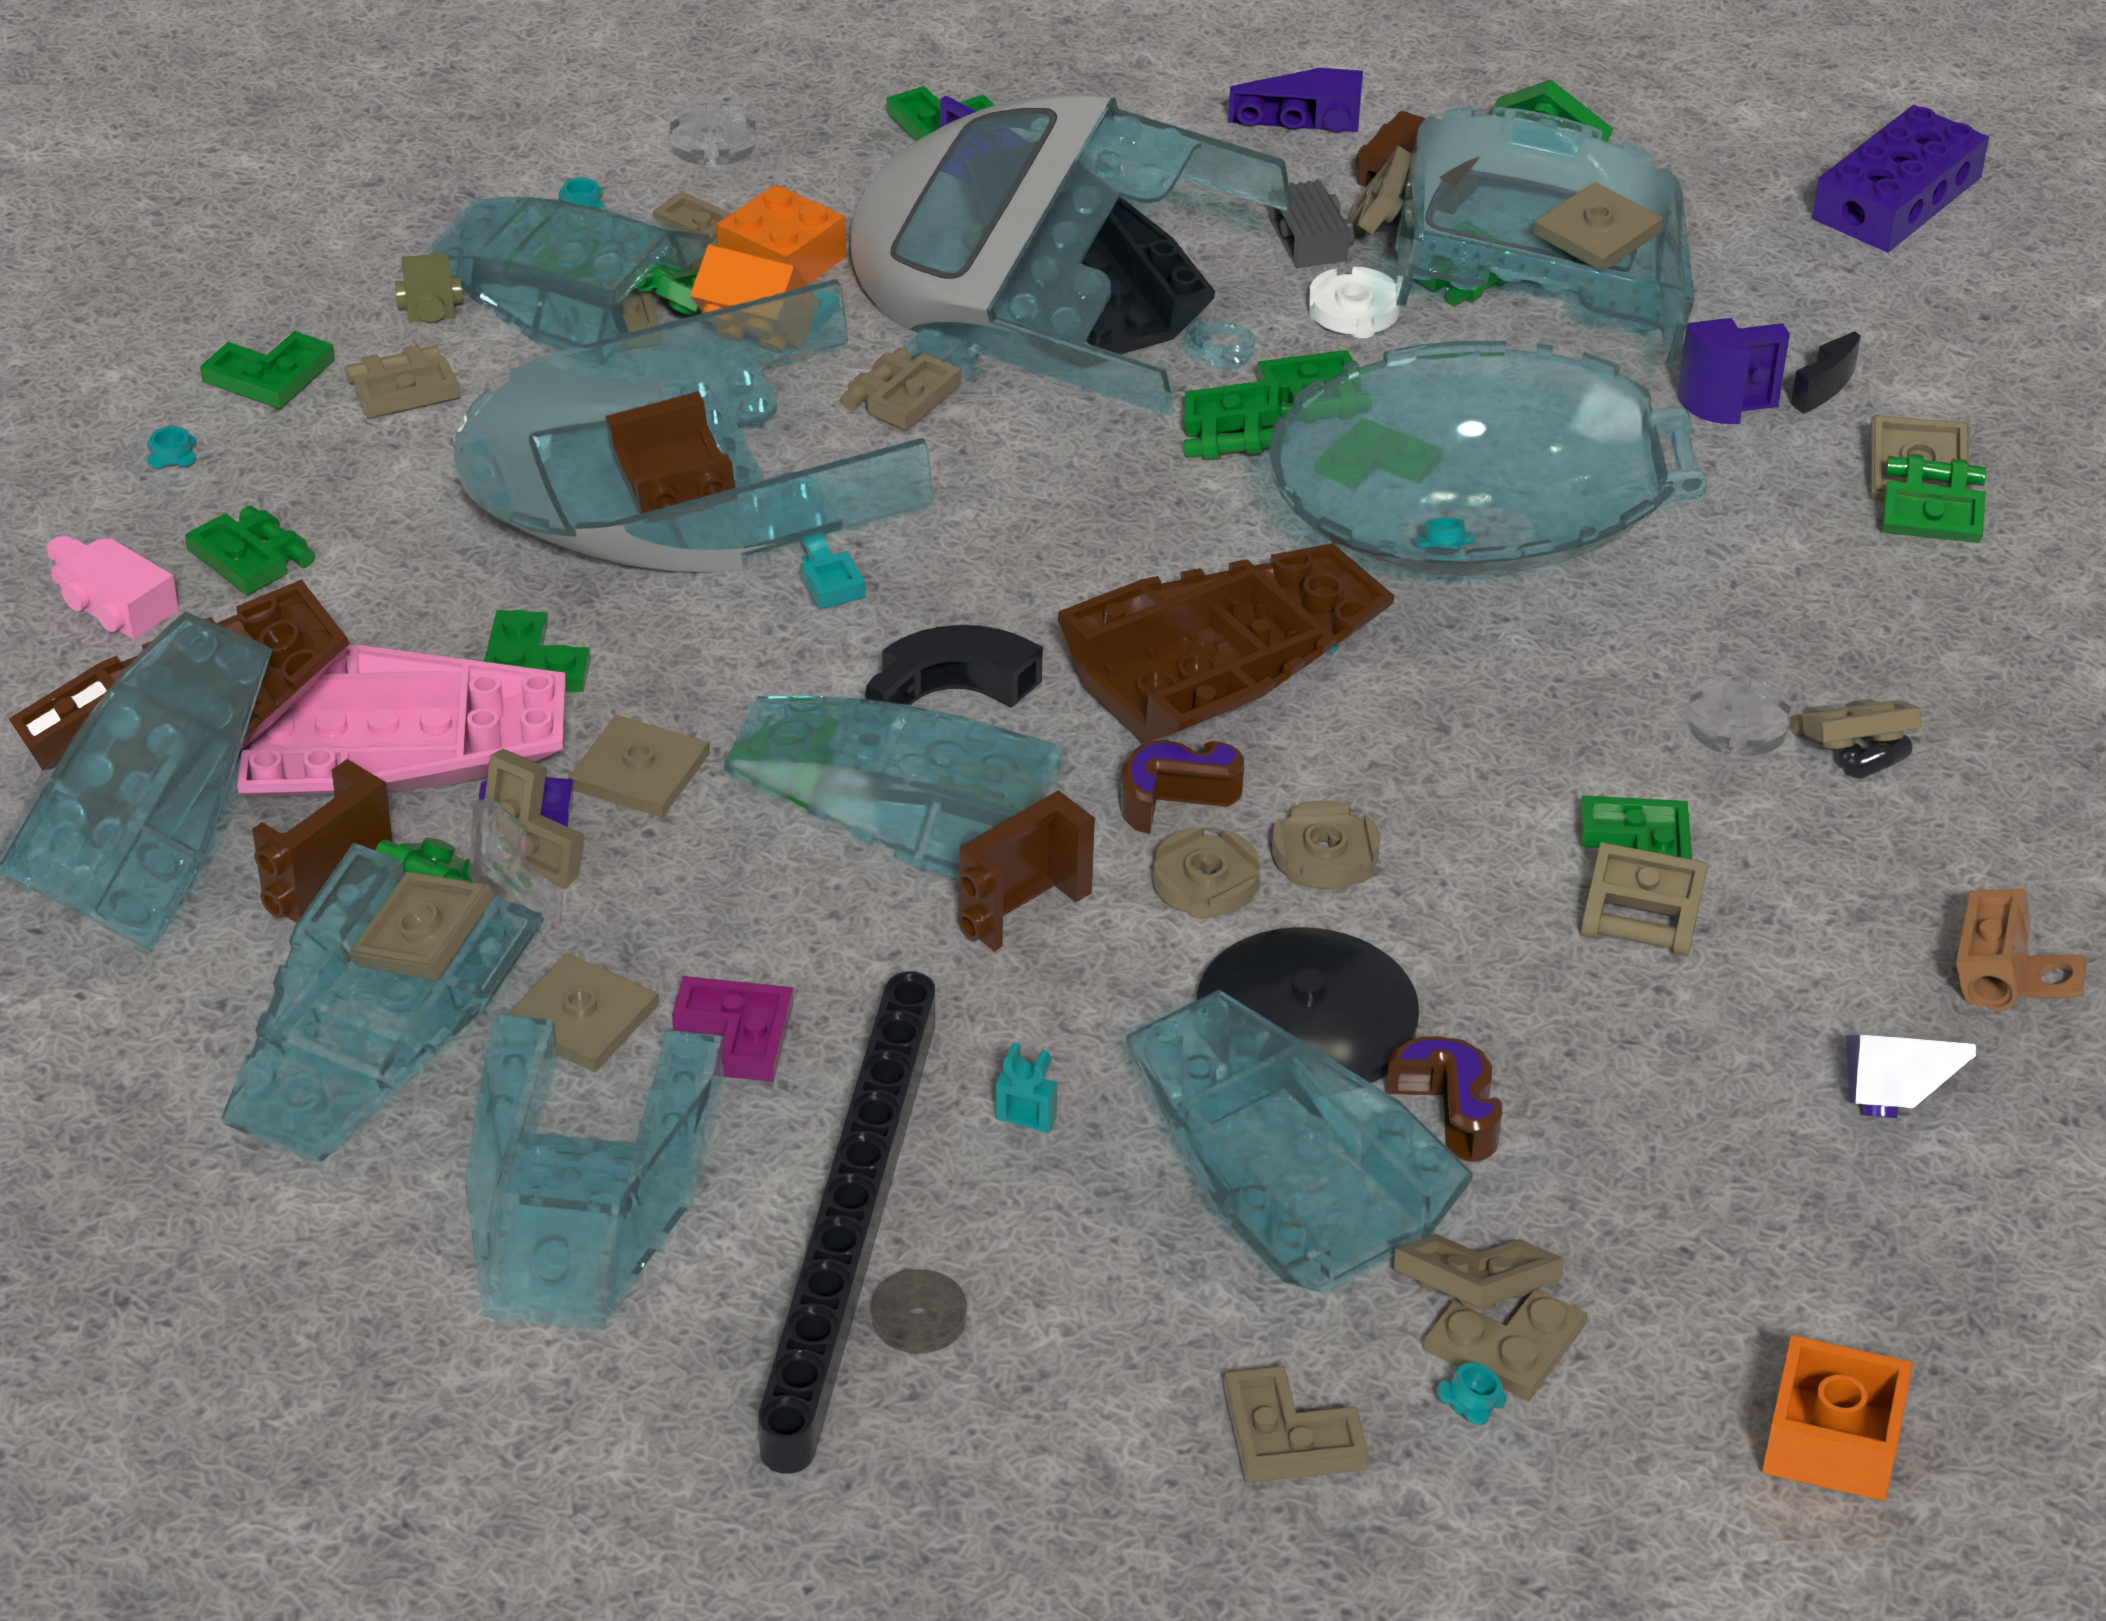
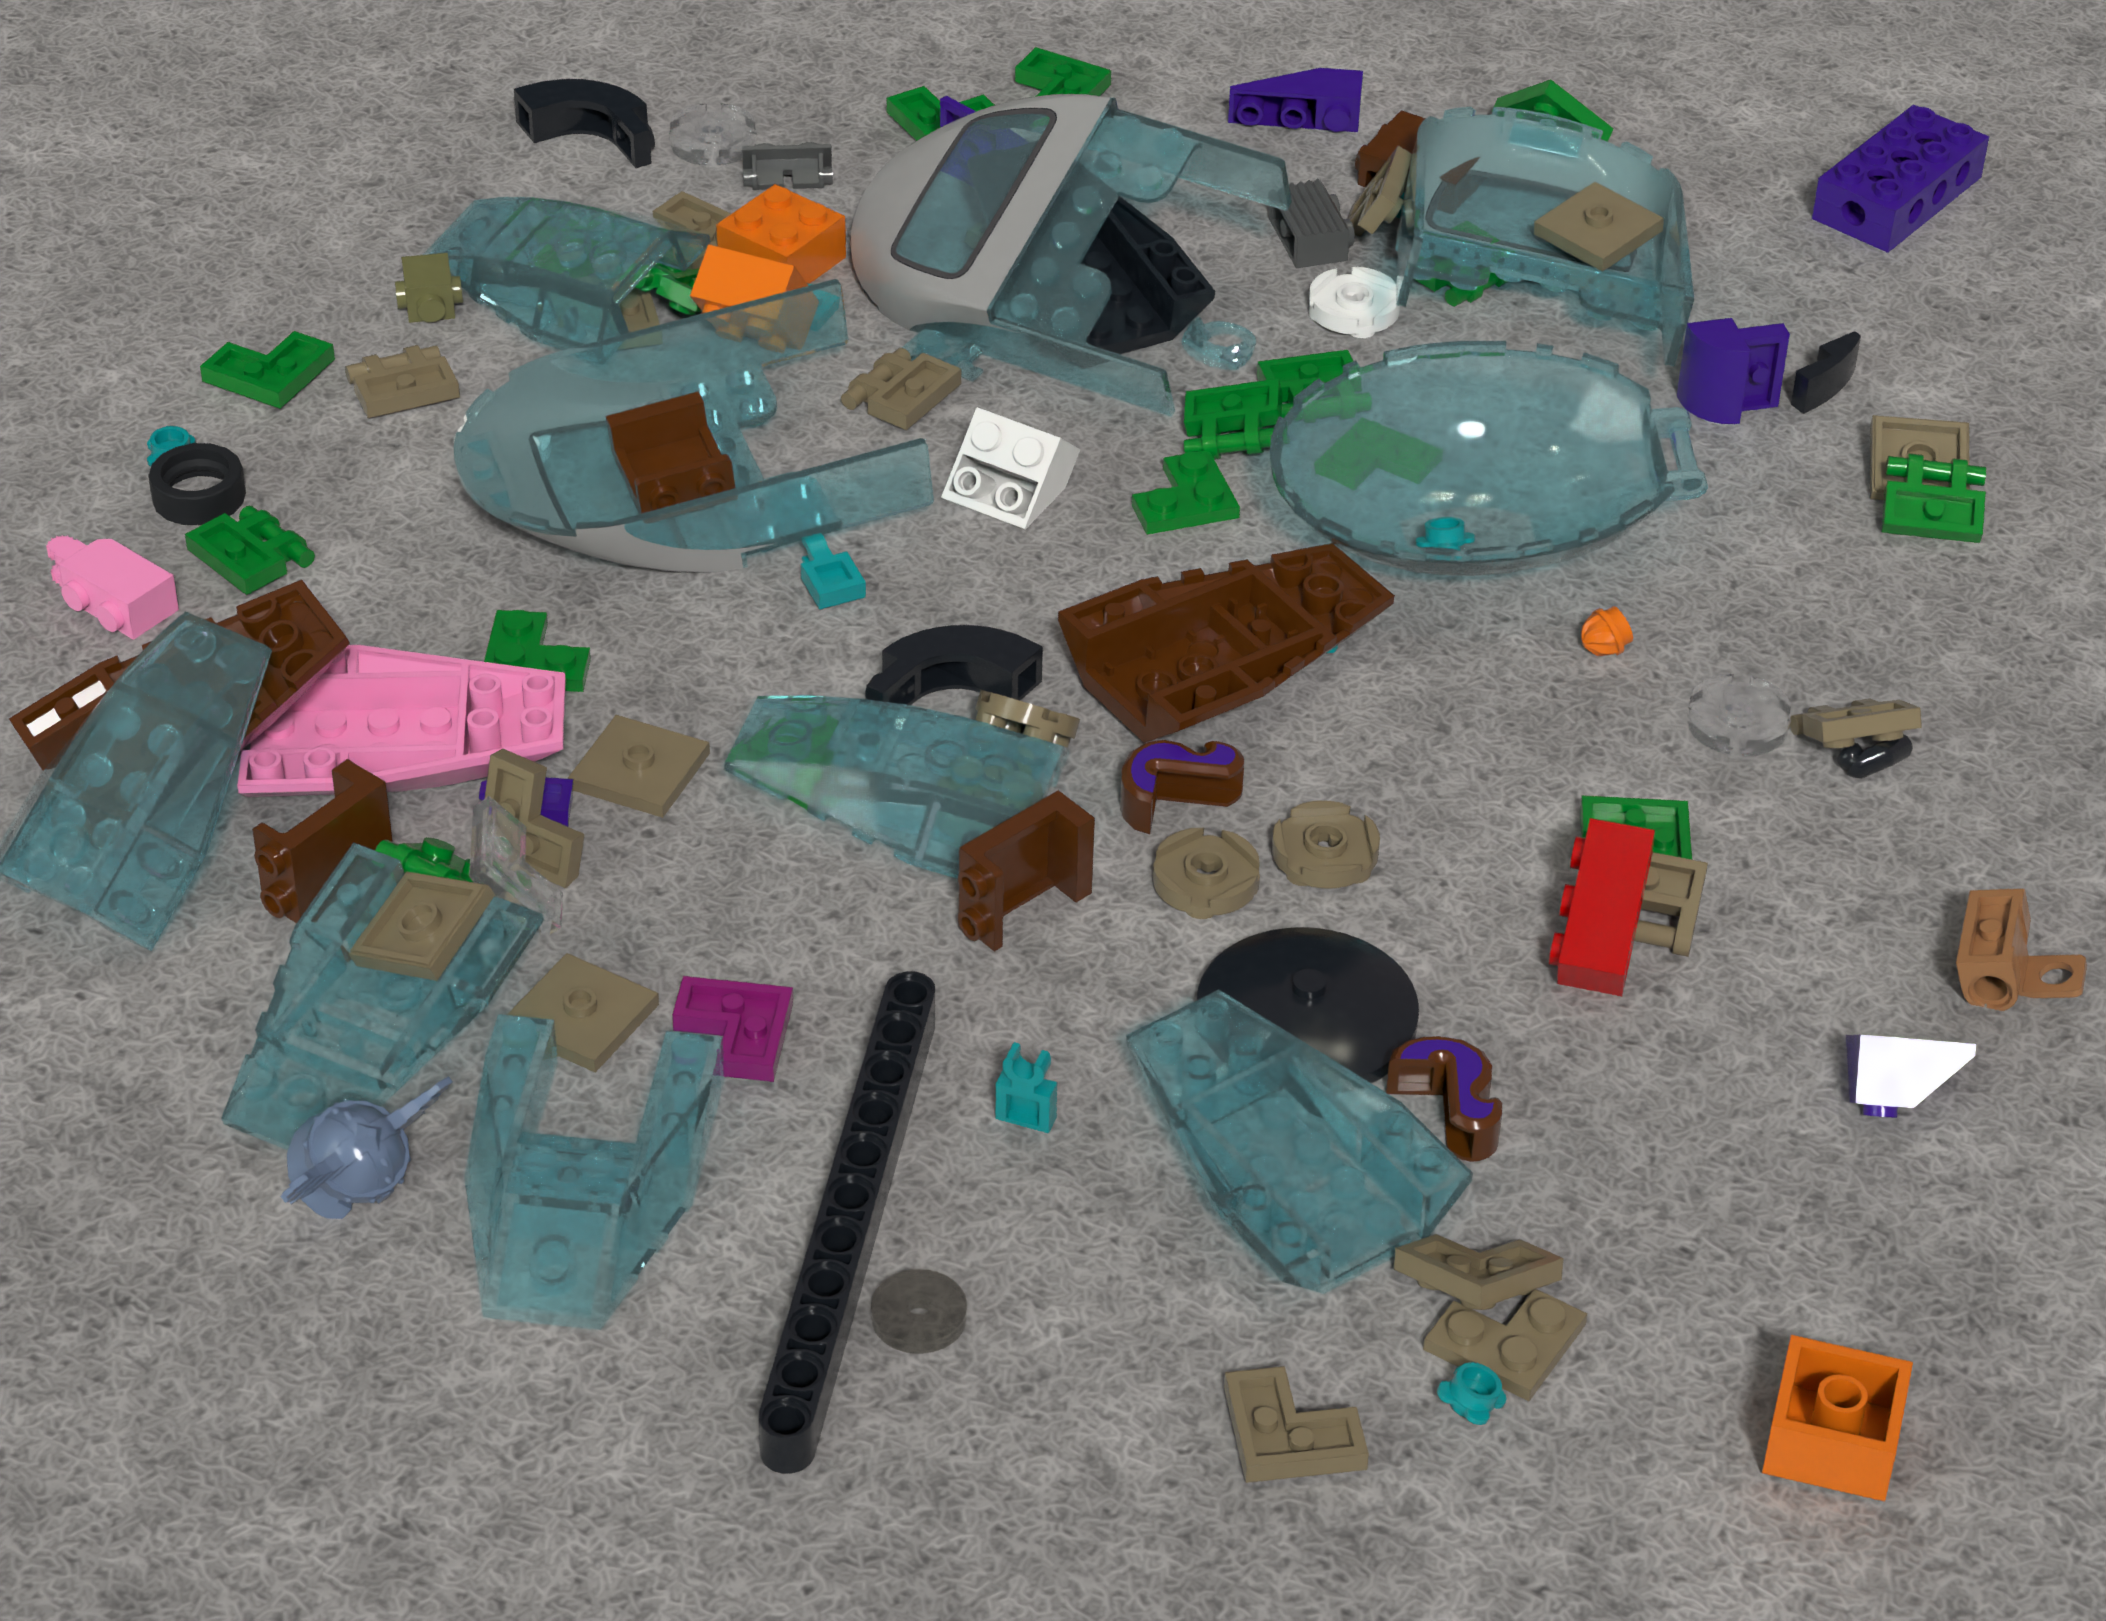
teal plate [558,177,605,216] -> none
none -> black tyre [148,443,246,525]
none -> sand blue helmet [280,1076,453,1219]
none -> black arch [514,79,655,168]
none -> dark grey hinge [742,142,833,190]
none -> white slope [941,407,1081,530]
none -> dark tan plate [975,690,1080,748]
none -> green plate [1015,47,1111,119]
none -> green plate [1132,451,1240,535]
none -> red brick [1549,818,1655,996]
none -> orange plate [1581,606,1633,656]

